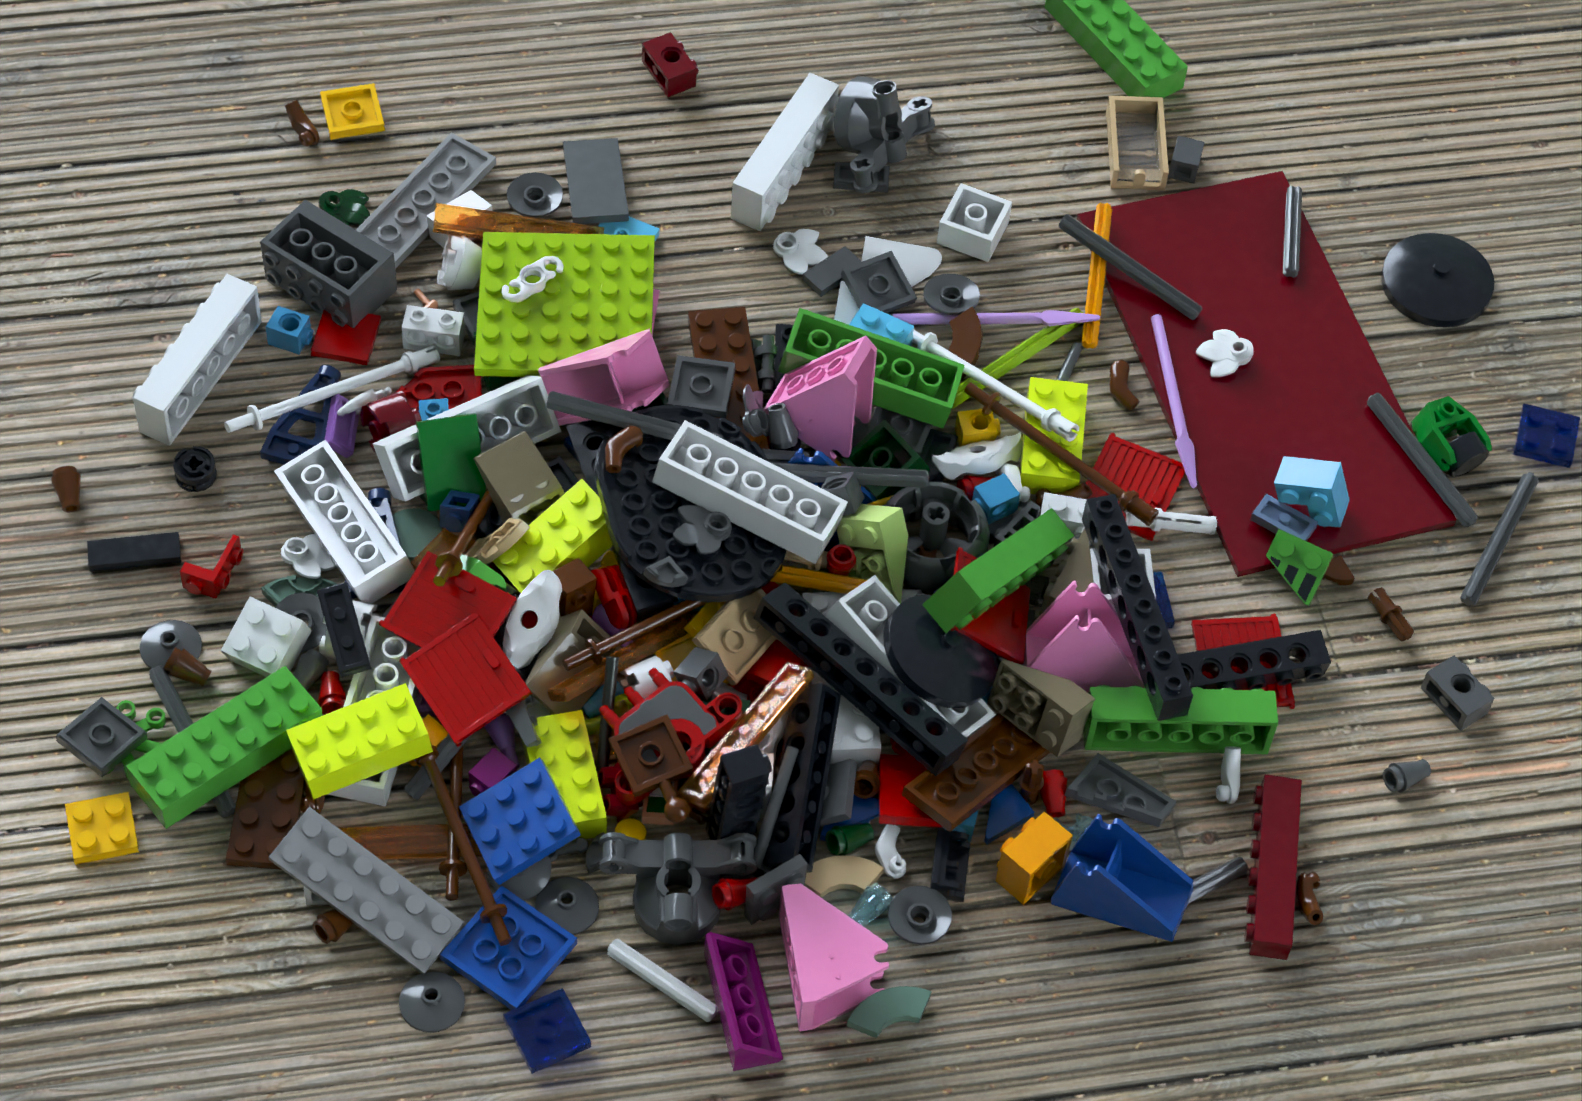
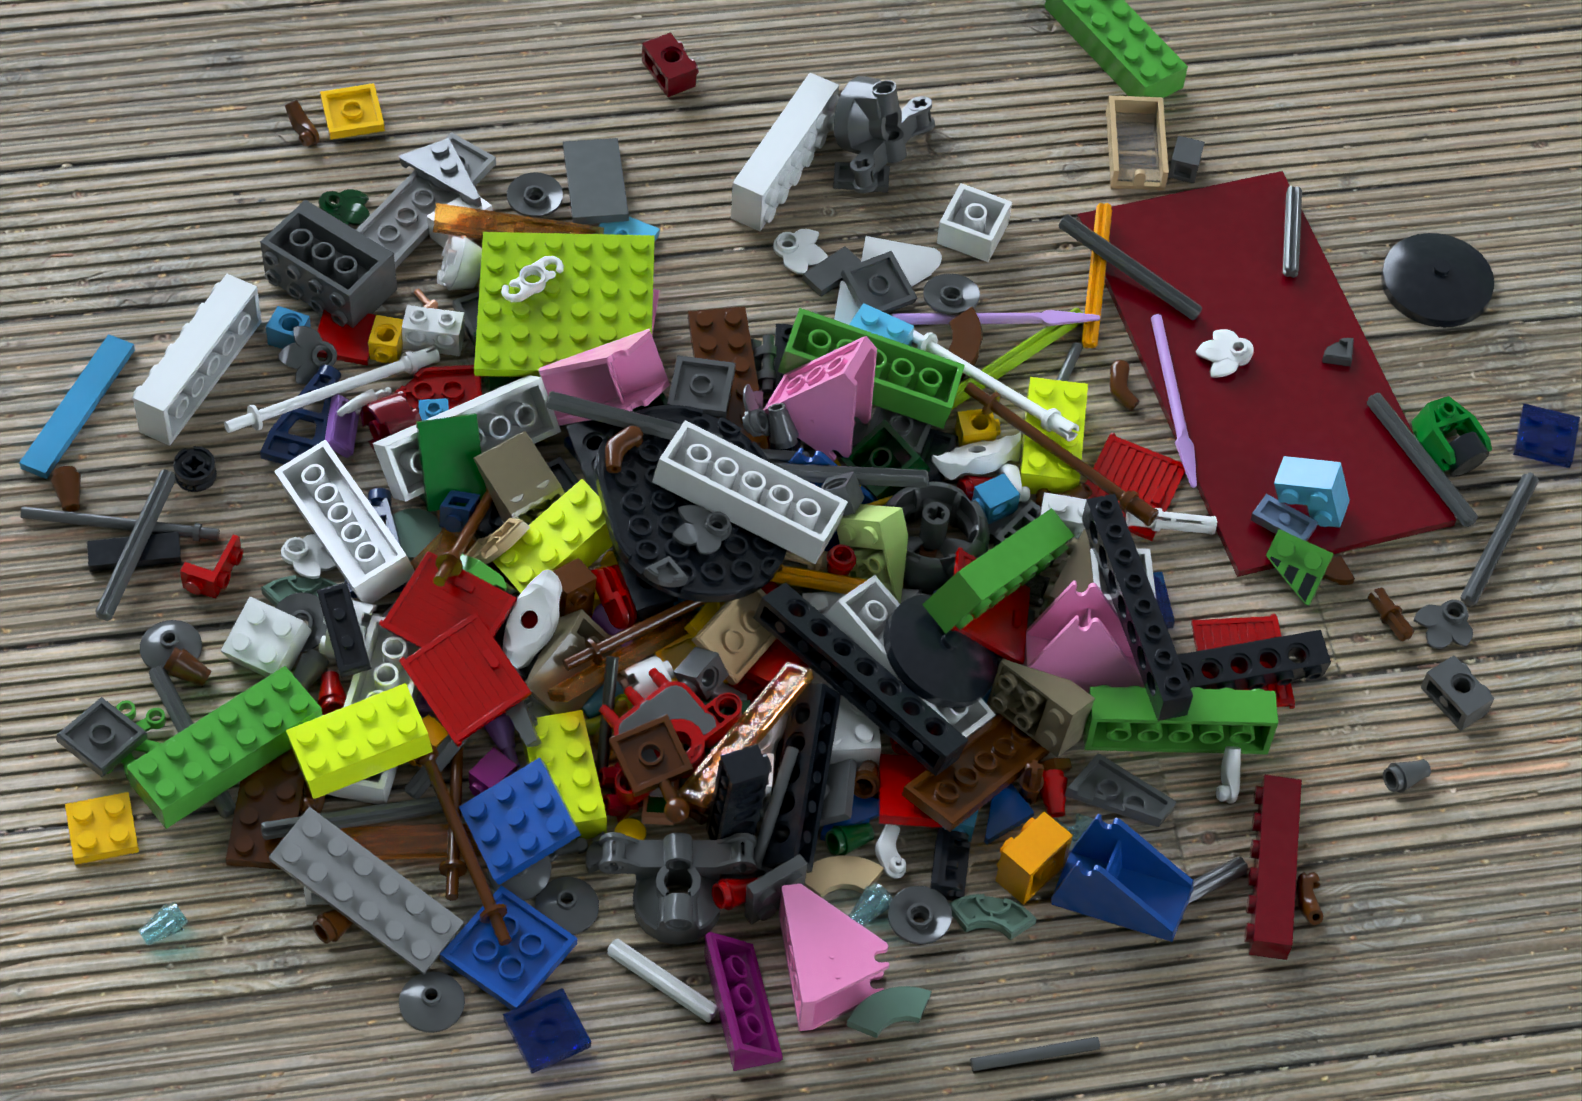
none -> dark azure tile [19,334,135,479]
none -> dark grey bar [20,506,220,542]
none -> dark grey axle [95,469,176,621]
none -> clear light blue cone [138,902,189,946]
none -> dark grey axle [261,796,444,840]
none -> dark grey plate [278,326,337,384]
none -> yellow brick [368,315,403,363]
none -> wing [399,138,482,207]
none -> sand green tile [949,894,1037,940]
none -> dark grey bar [970,1037,1100,1071]
none -> reddish brown tile [1038,758,1072,772]
none -> dark grey tile [1322,338,1354,366]
none -> dark grey plate [1414,600,1473,649]

